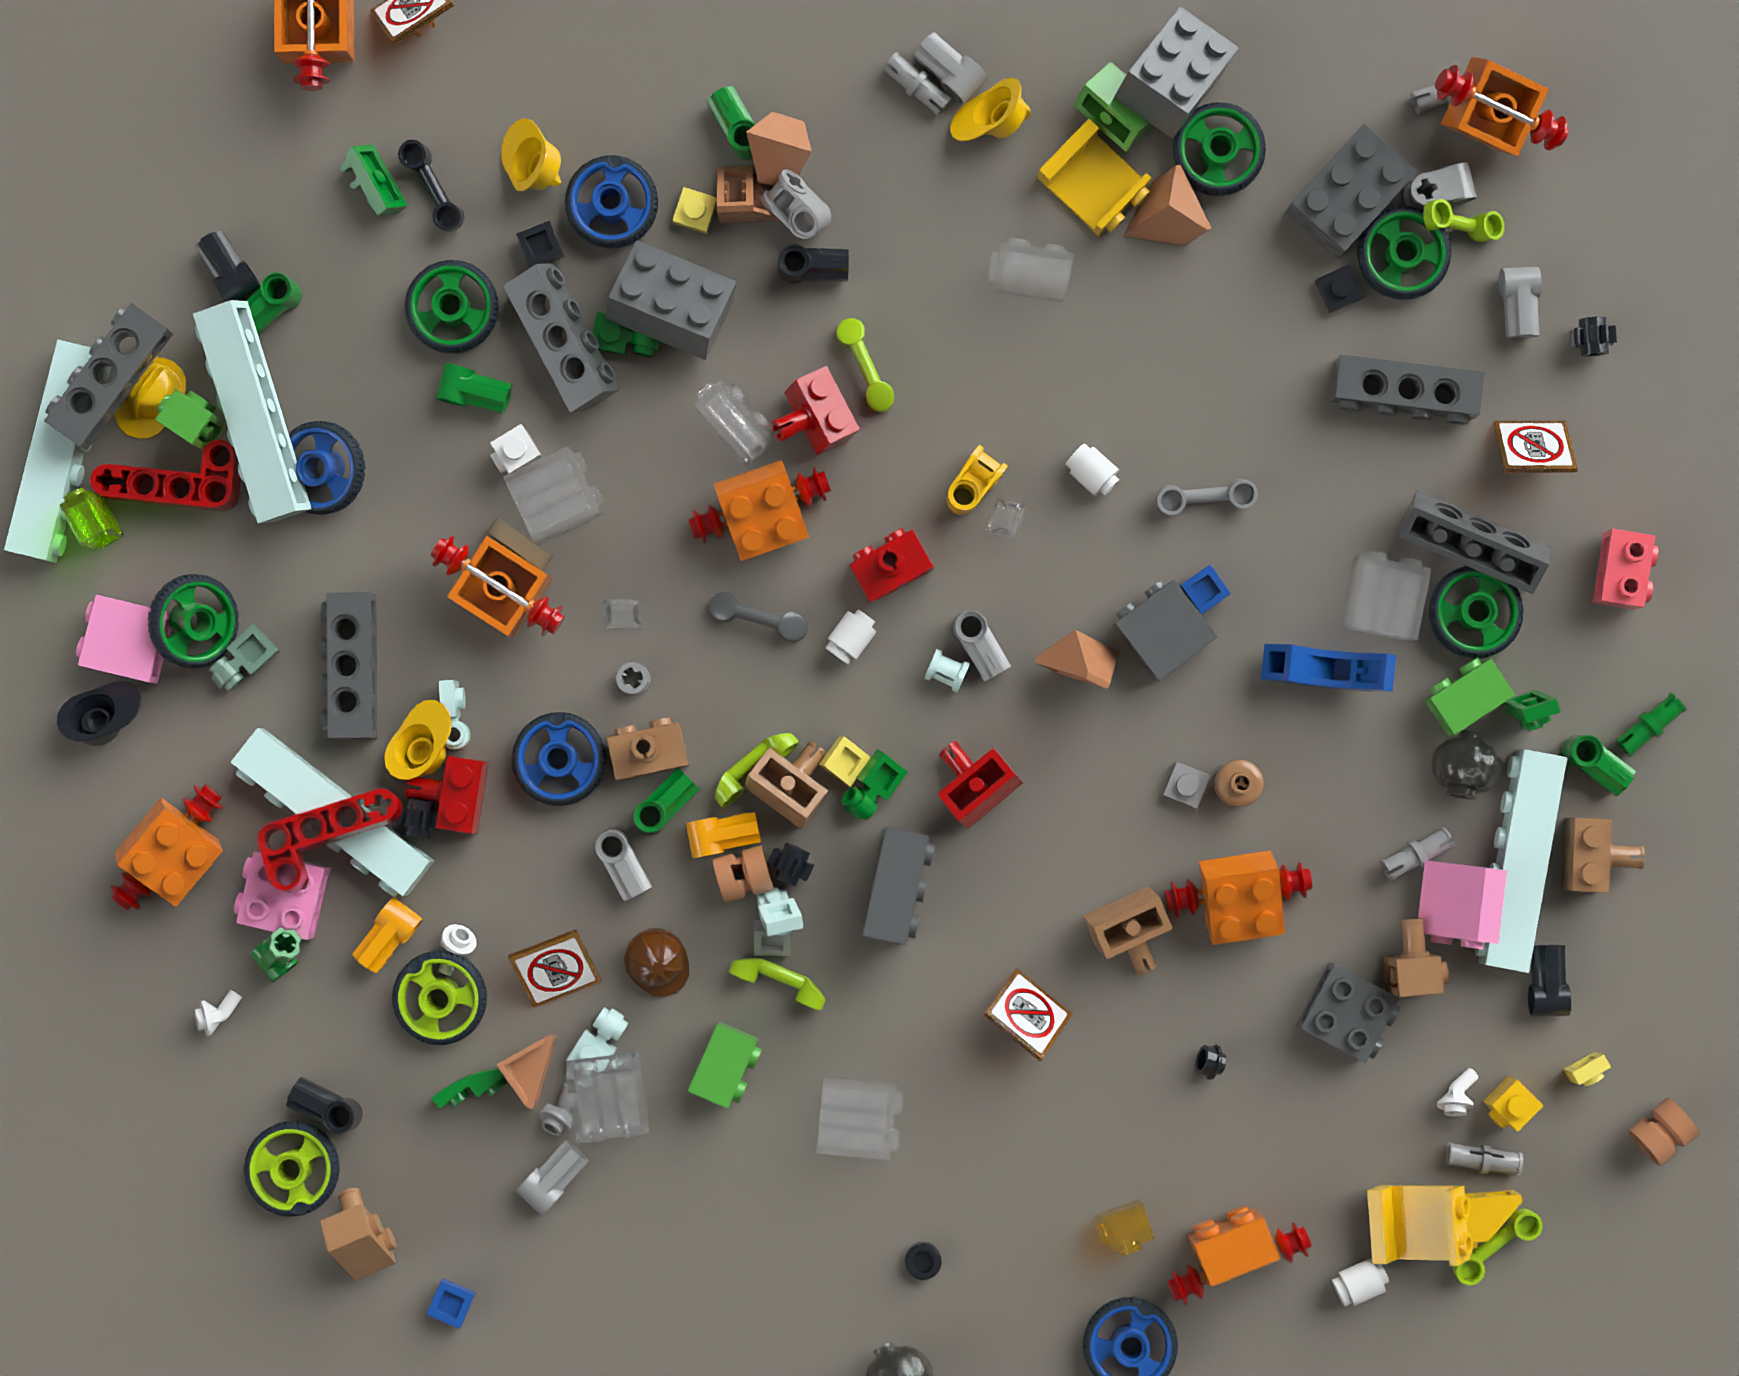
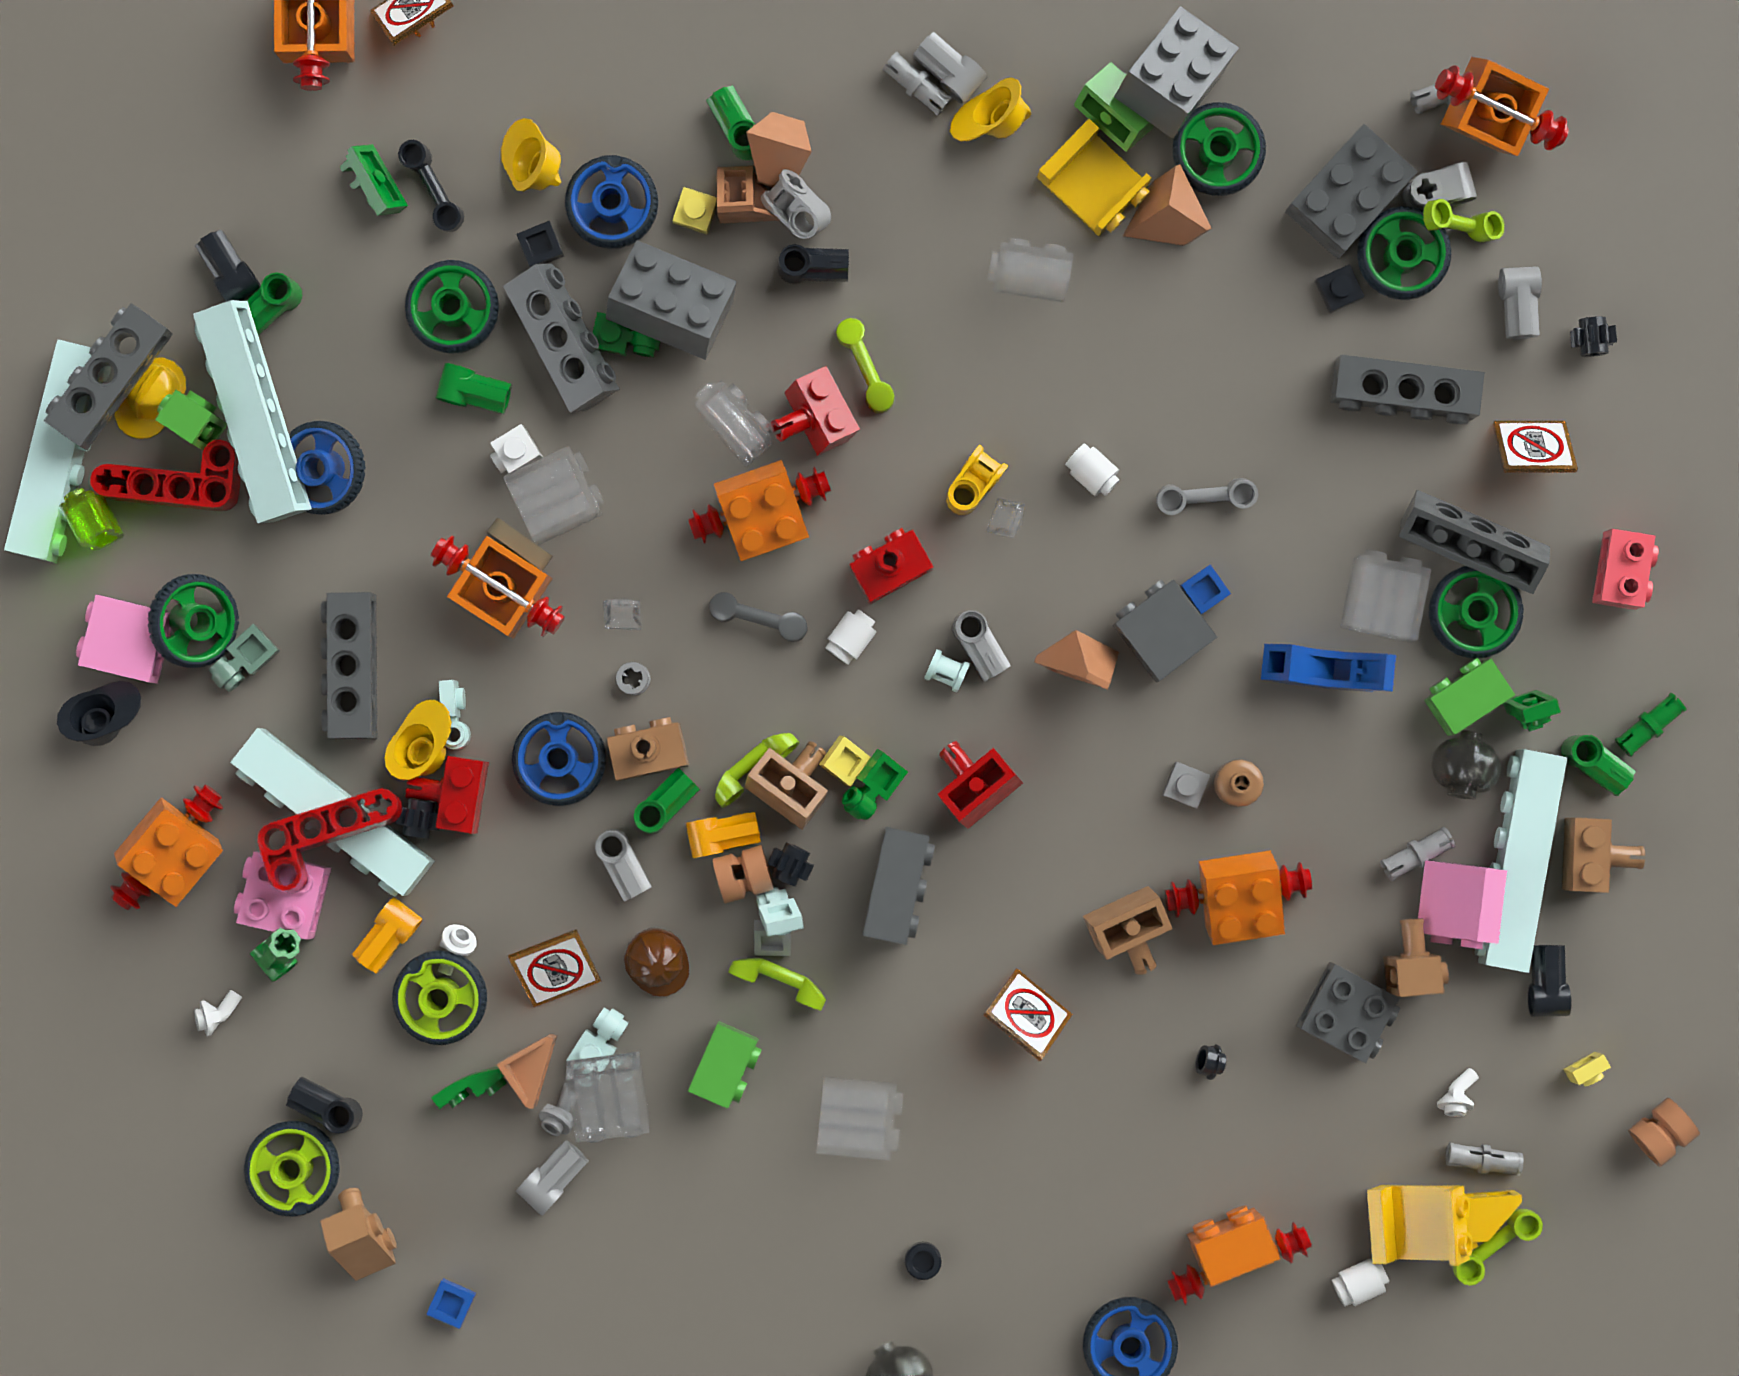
clear yellow brick [1095,1199,1155,1255] -> none
yellow brick [1483,1076,1544,1132] -> none

